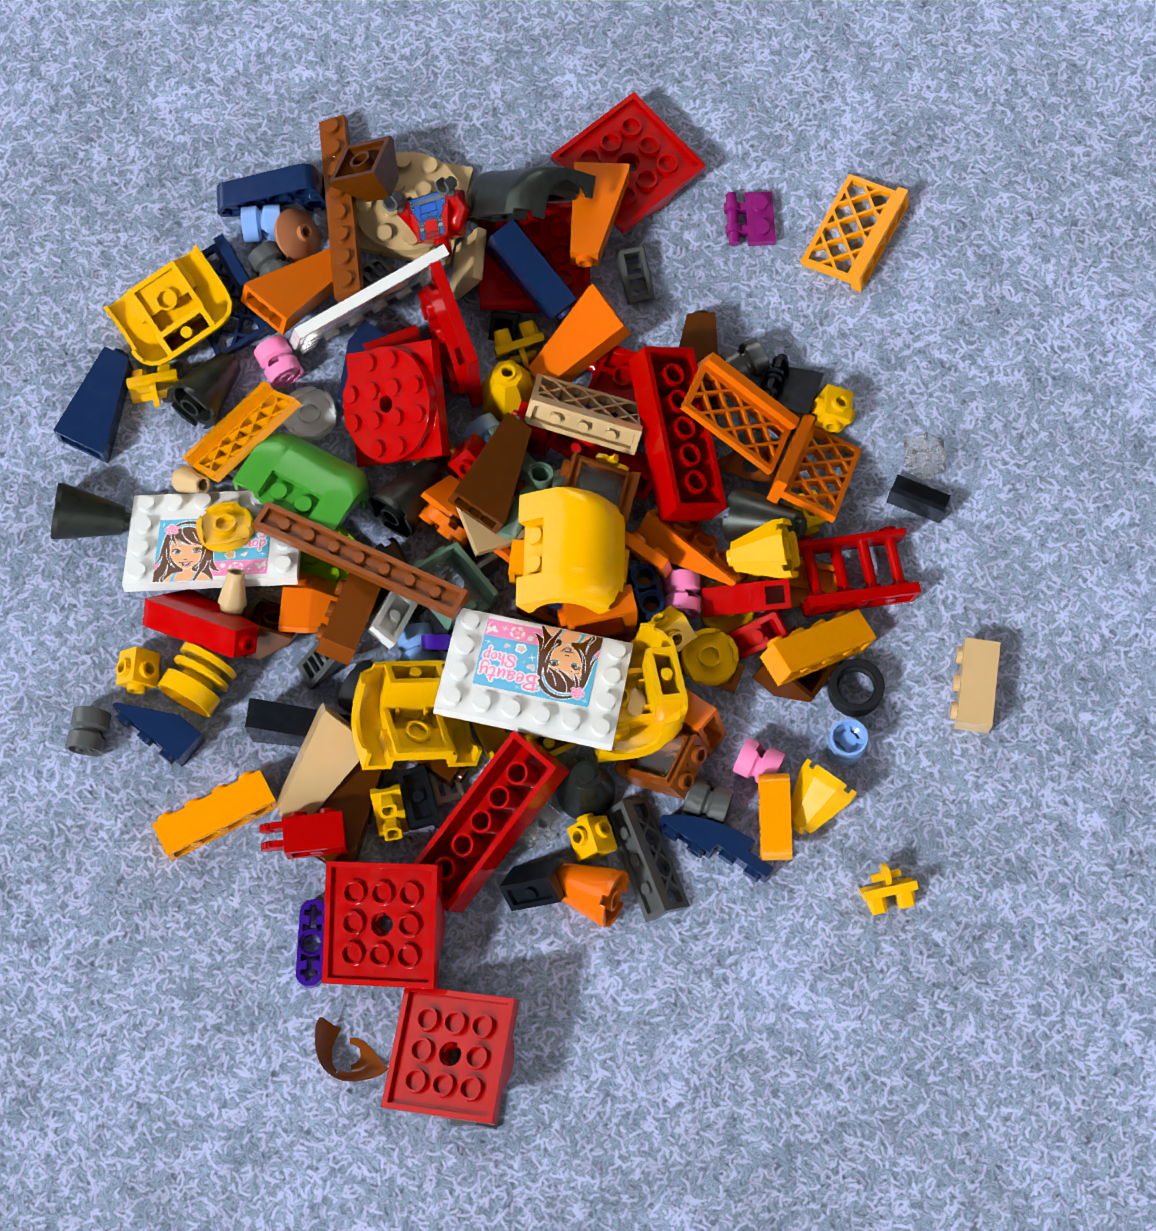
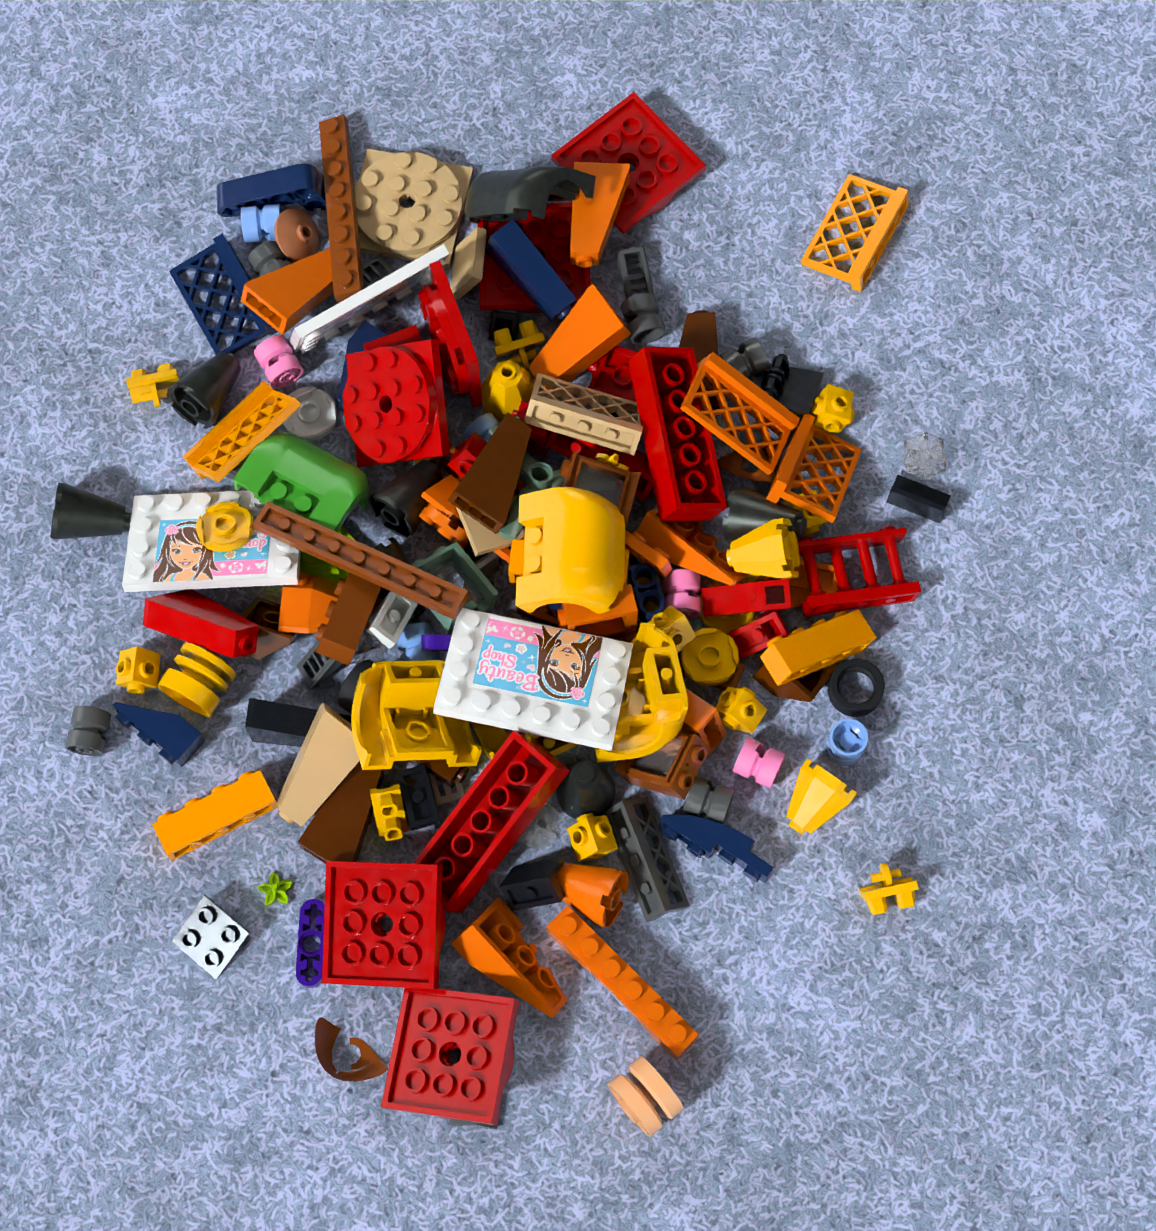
dark blue slope [53,346,134,464] -> none
yellow piece [103,245,234,366] -> none
tan cone [171,466,211,494] -> none
tan cone [218,568,247,614] -> none
red hinge [259,808,348,860] -> none
reddish brown slope [328,136,399,202] -> none
torso [383,176,470,257] -> none
magenta plate [723,191,776,246] -> none
light orange beam [758,773,792,860] -> none
tan brick [949,637,1001,733] -> none
none -> hinge [172,895,251,979]
none -> lime plant [257,872,293,907]
none -> orange wedge [451,897,567,1018]
none -> orange arch [546,906,699,1061]
none -> light nougat wheel [607,1056,684,1138]
none -> dark grey wheel [620,293,666,345]
none -> yellow brick [715,686,768,734]

